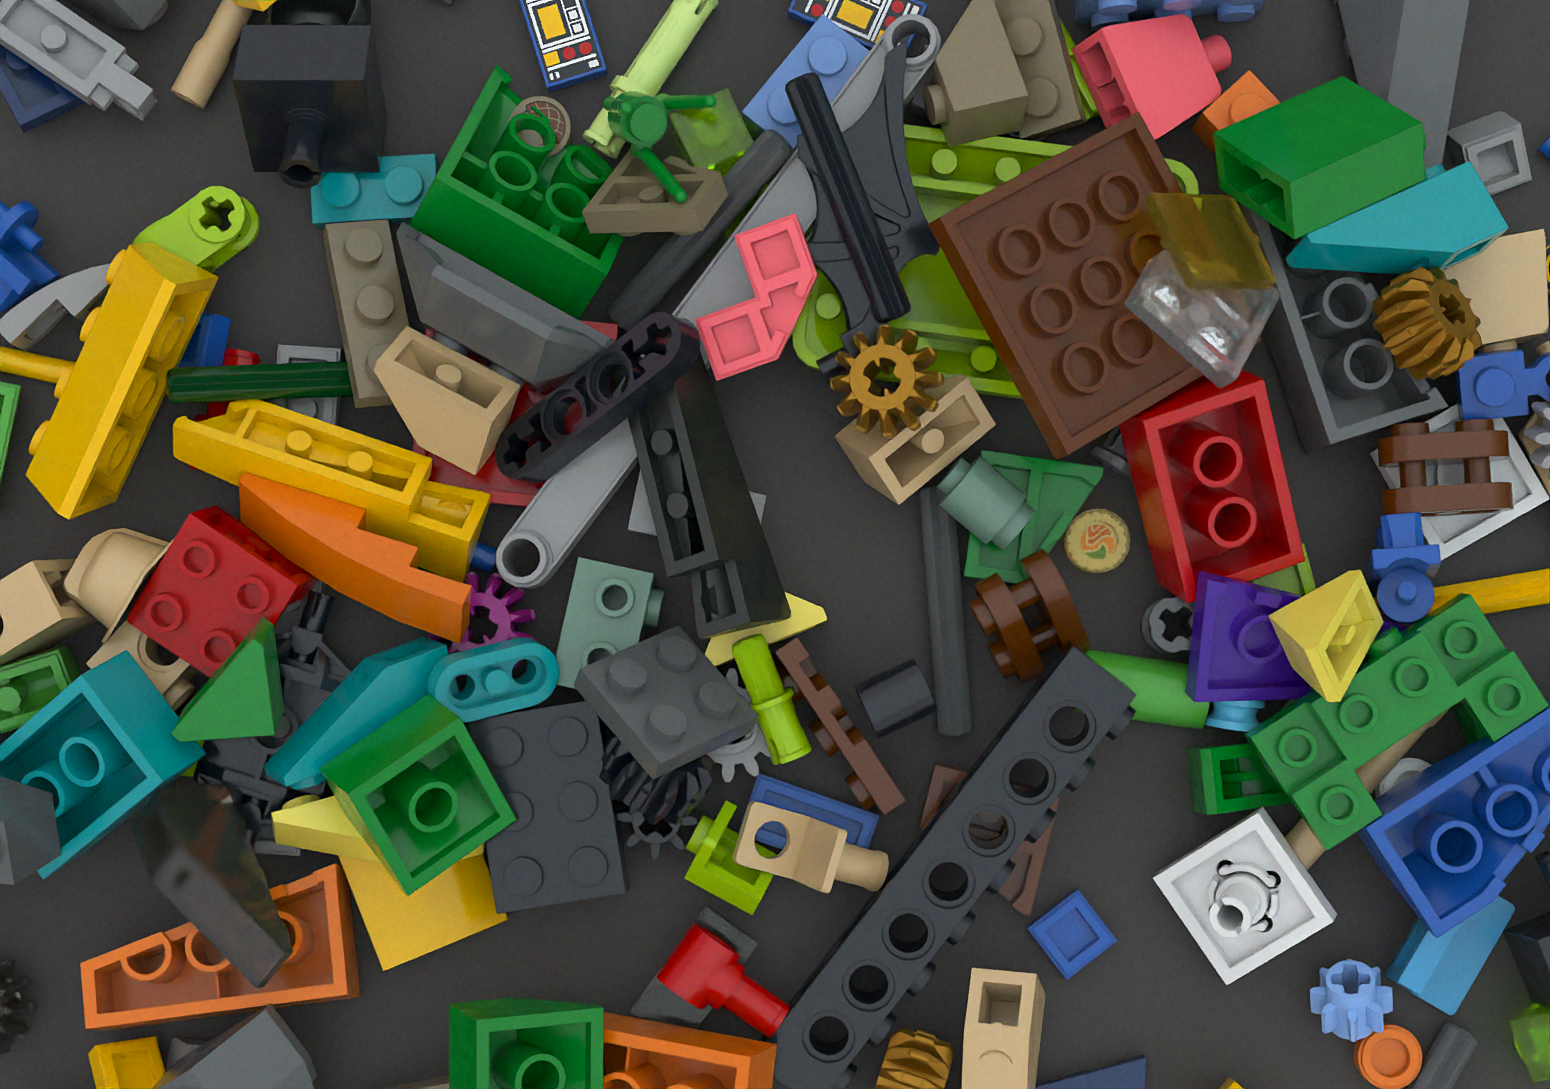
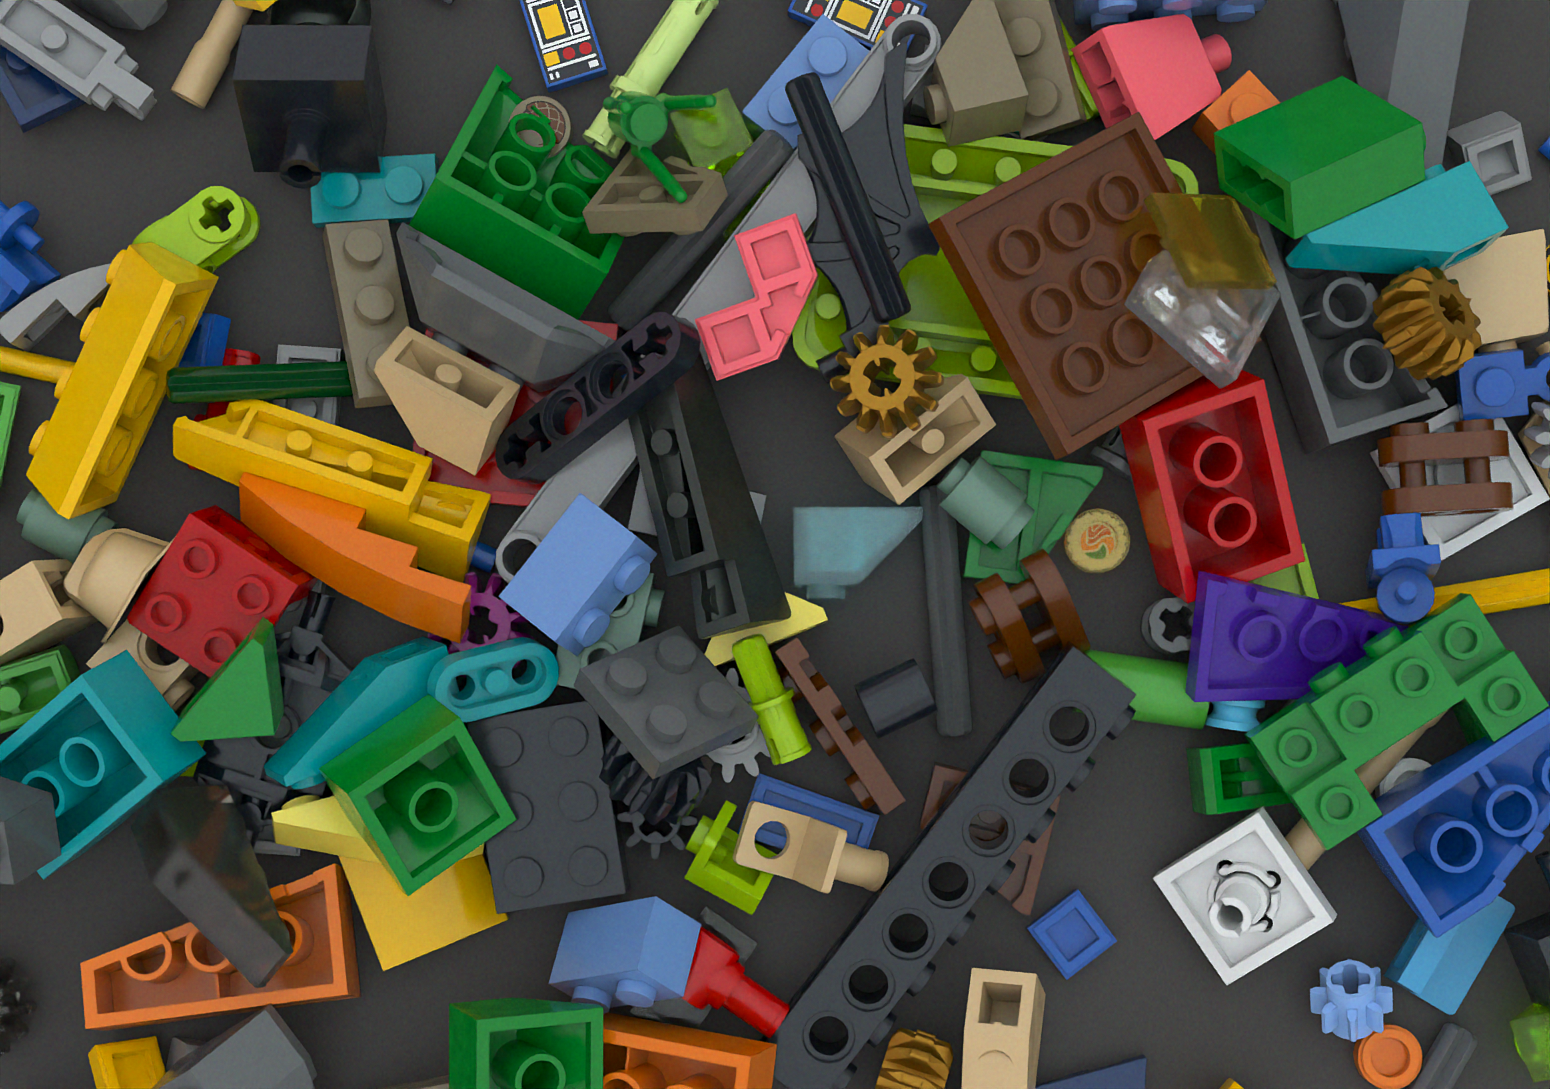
light yellow slope [1268,569,1384,702] -> none
none -> sand green brick [16,488,119,564]
none -> medium blue brick [499,493,657,656]
none -> medium blue brick [548,896,701,1014]
none -> clear light blue slope [793,507,923,600]

